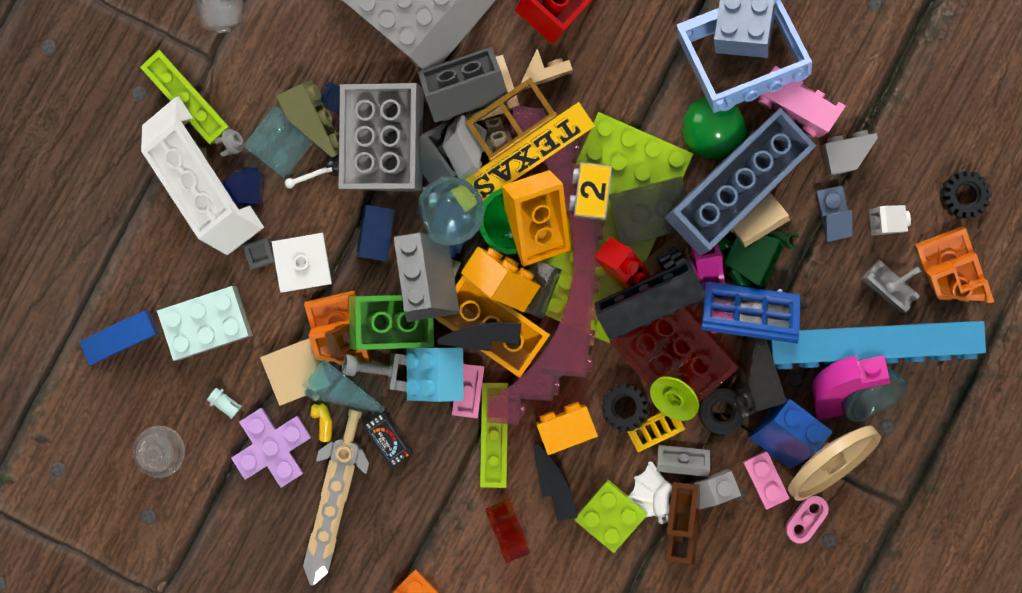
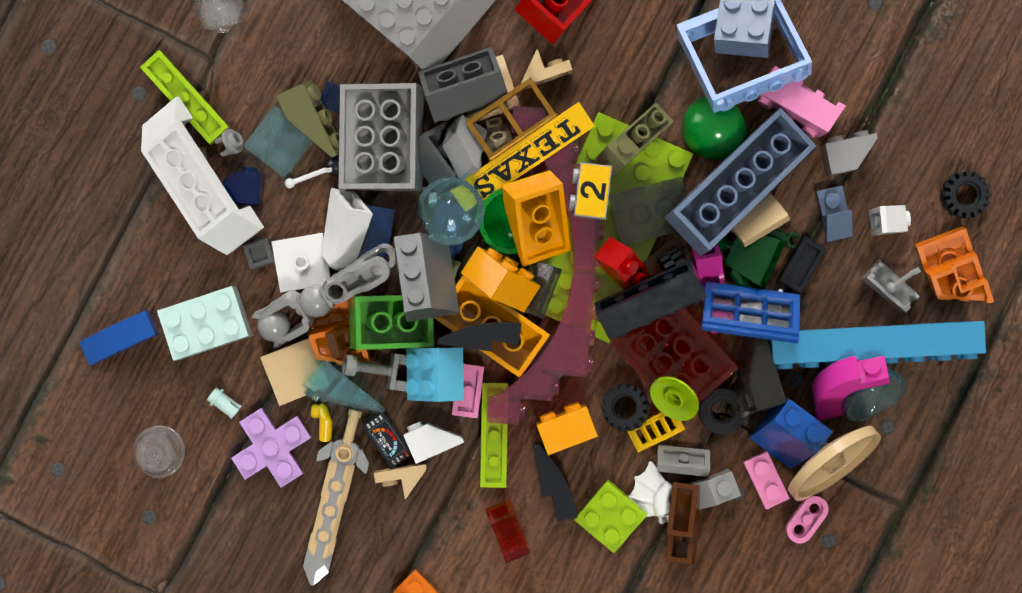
none -> light grey piece [252,244,397,348]
none -> white slope [321,188,373,271]
none -> tan slope [374,462,428,499]
none -> white slope [403,421,465,464]
none -> olive slope [595,103,674,178]
none -> black tile [778,236,827,294]

